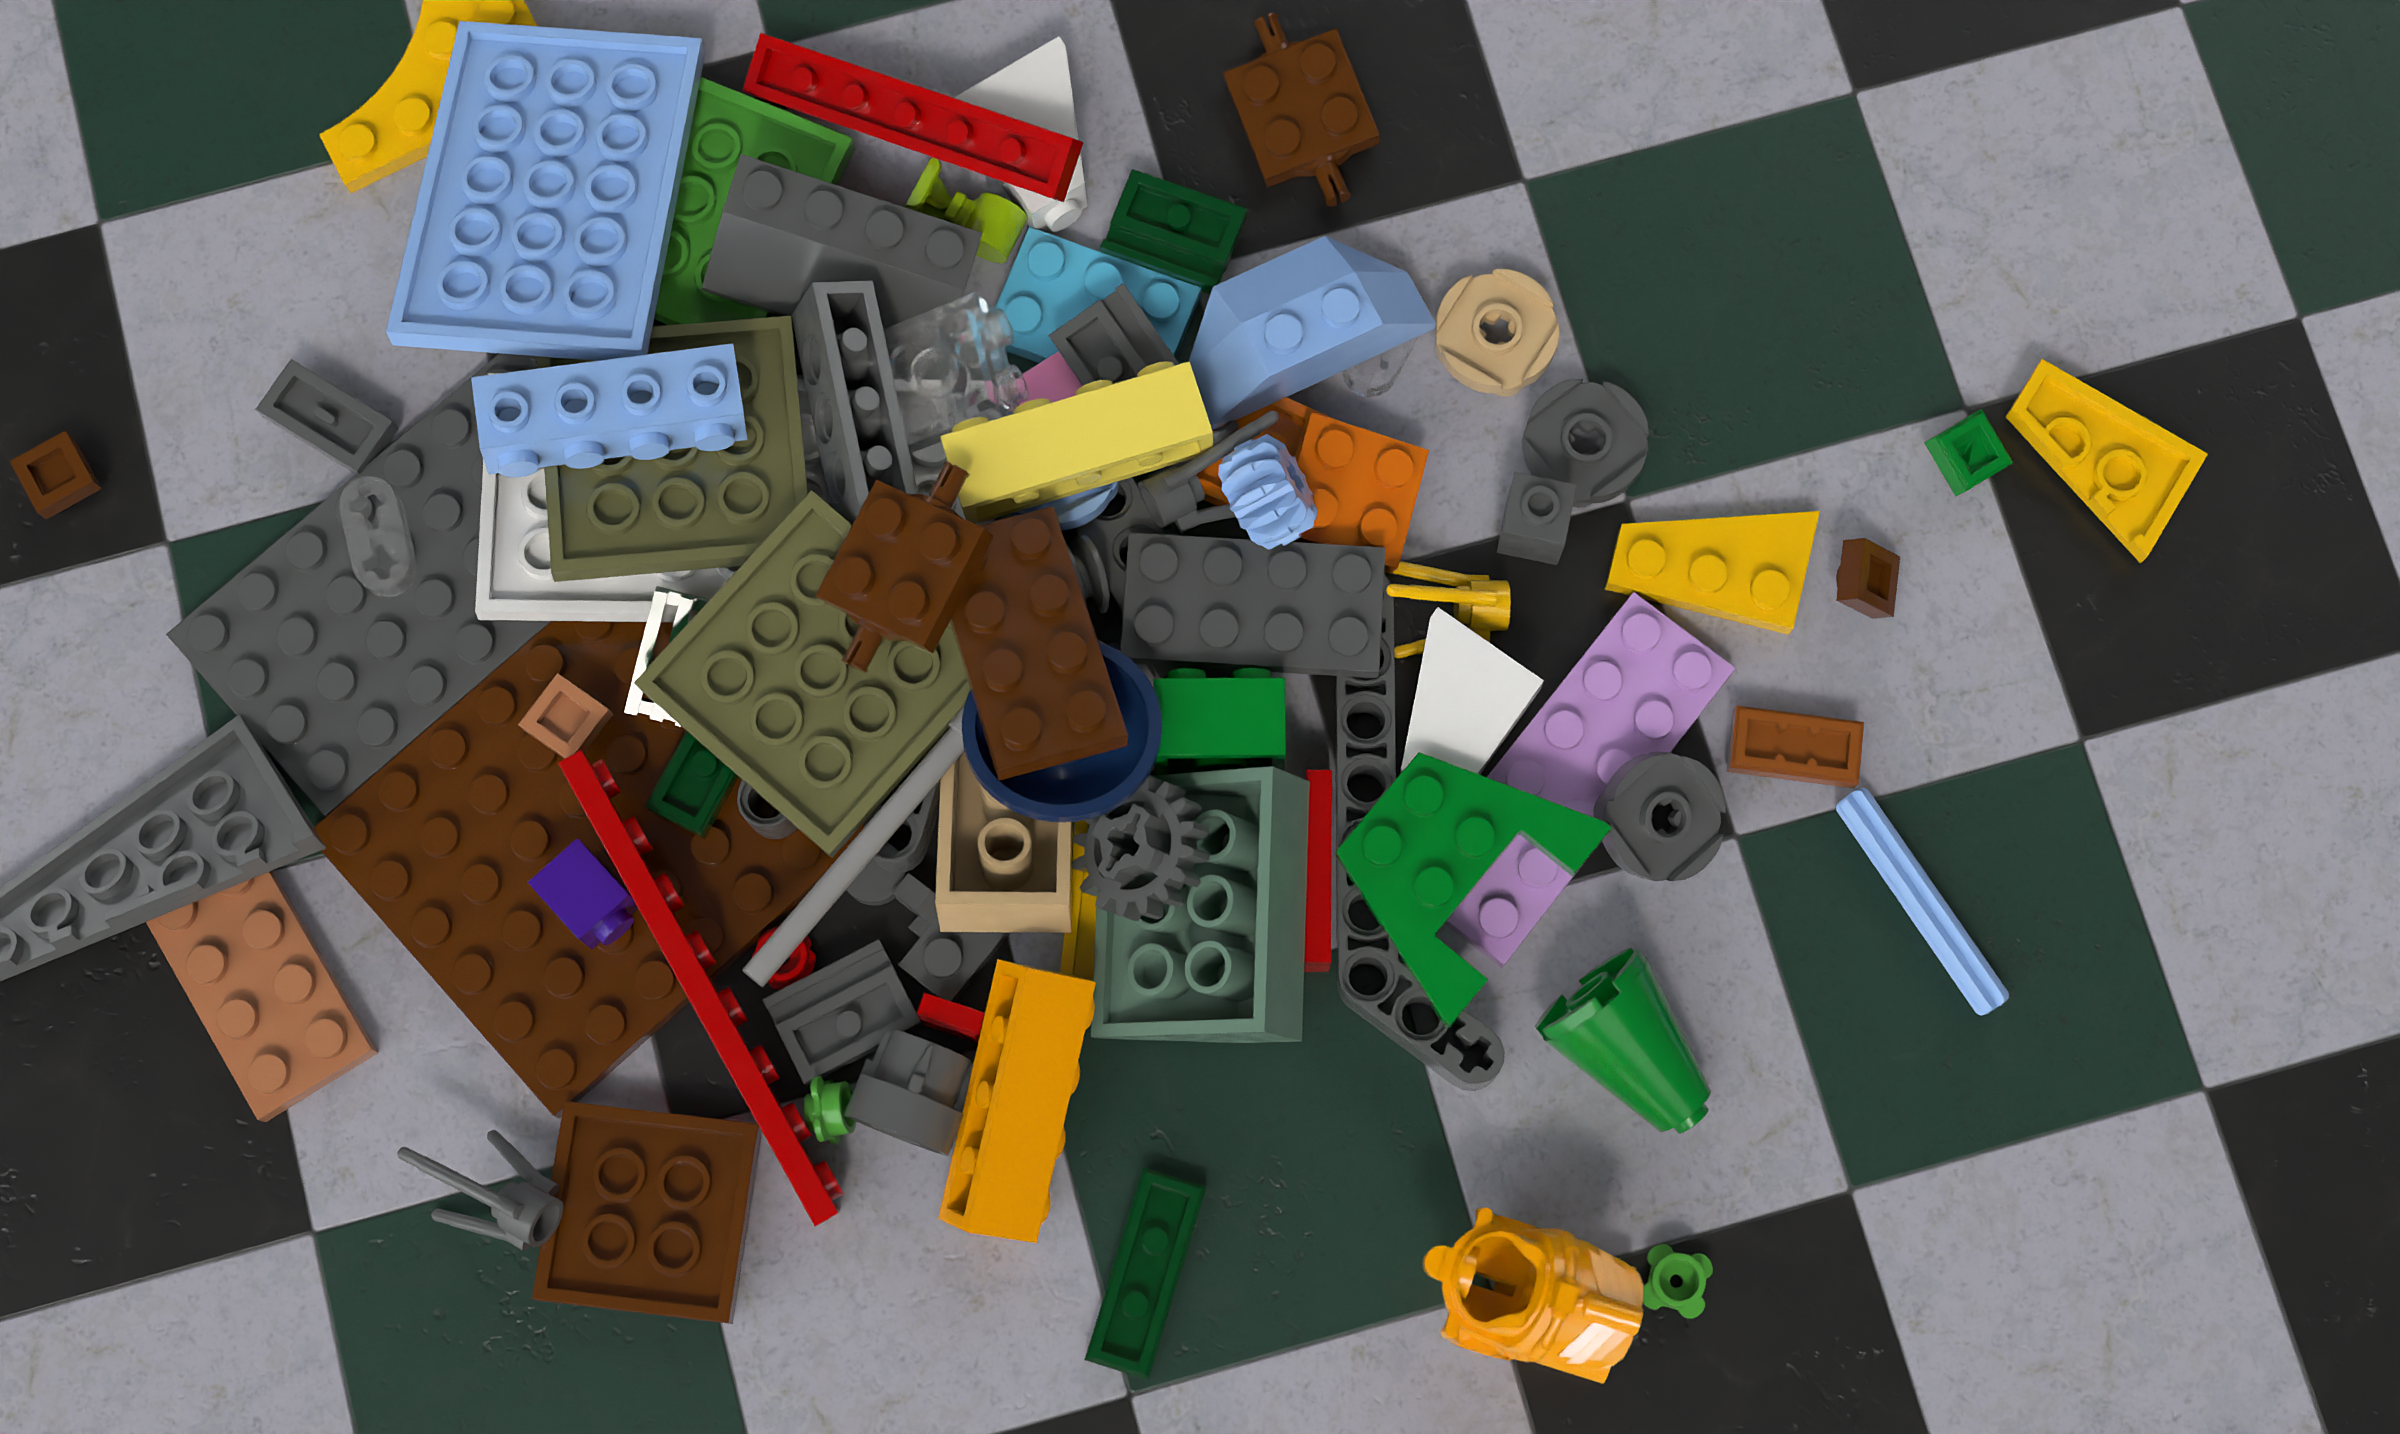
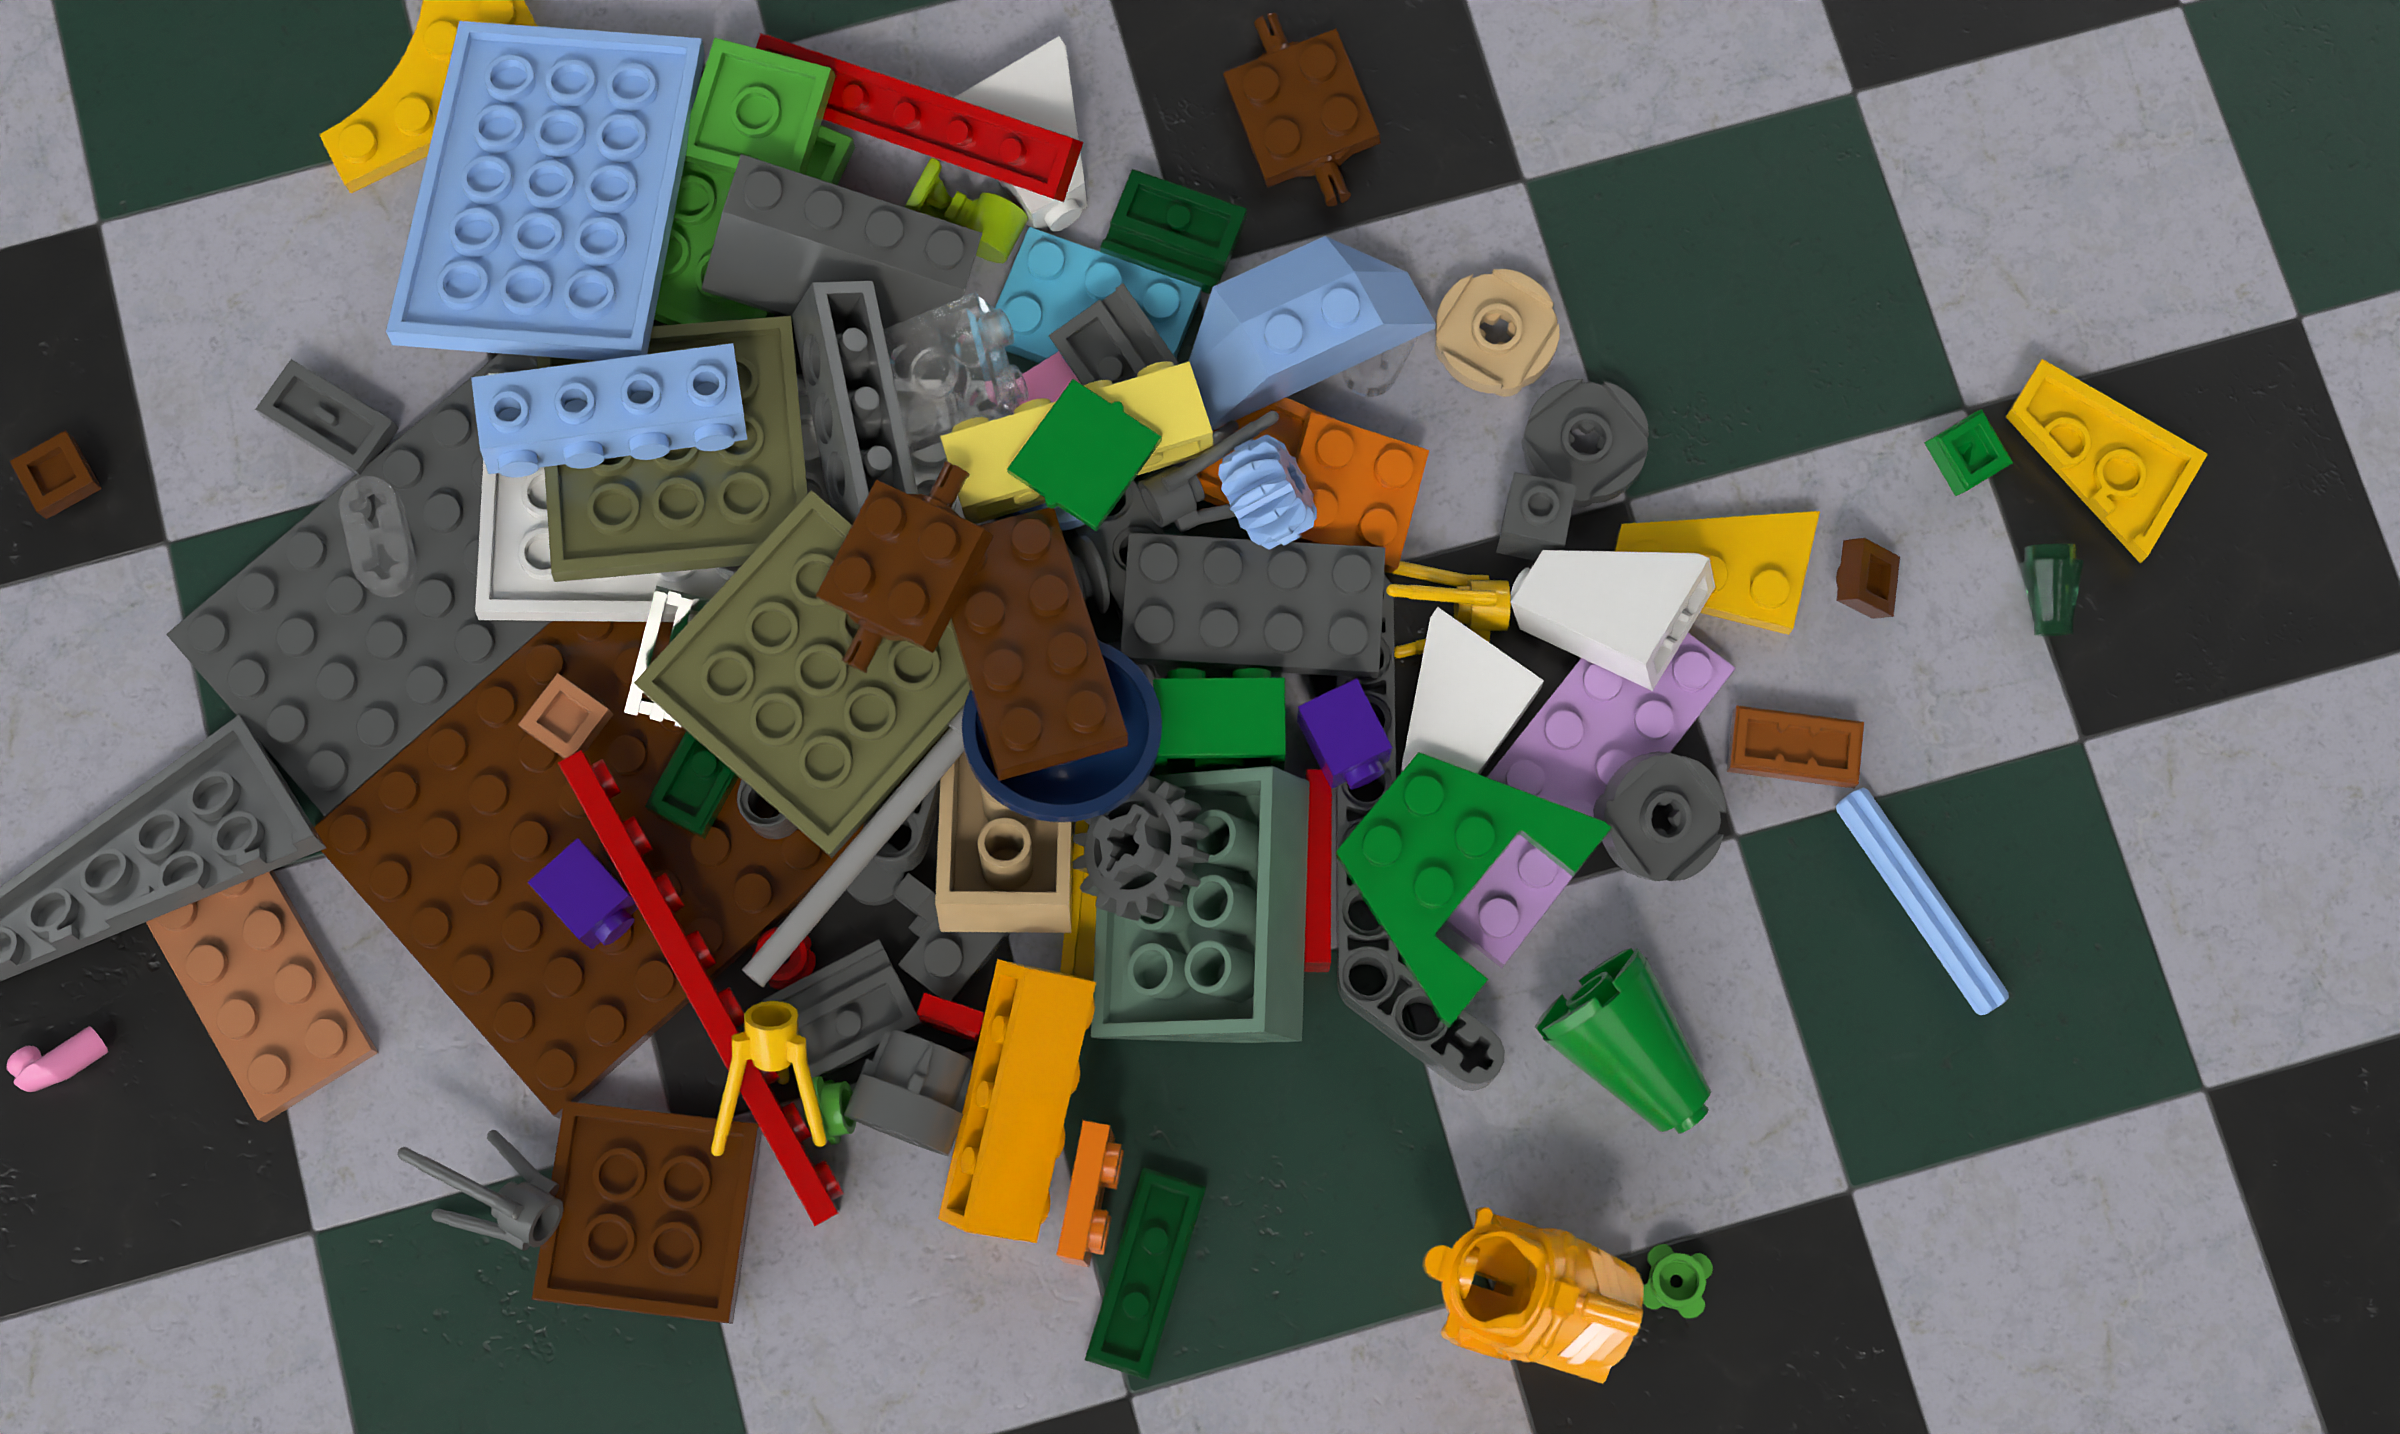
none -> bright pink arm [7,1026,108,1092]
none -> bright green plate [685,37,836,175]
none -> yellow plant [711,1001,827,1156]
none -> green piece [1007,379,1162,531]
none -> orange plate [1056,1120,1124,1268]
none -> dark purple brick [1297,678,1392,789]
none -> white slope [1510,550,1716,691]
none -> clear green cone [2019,544,2084,636]

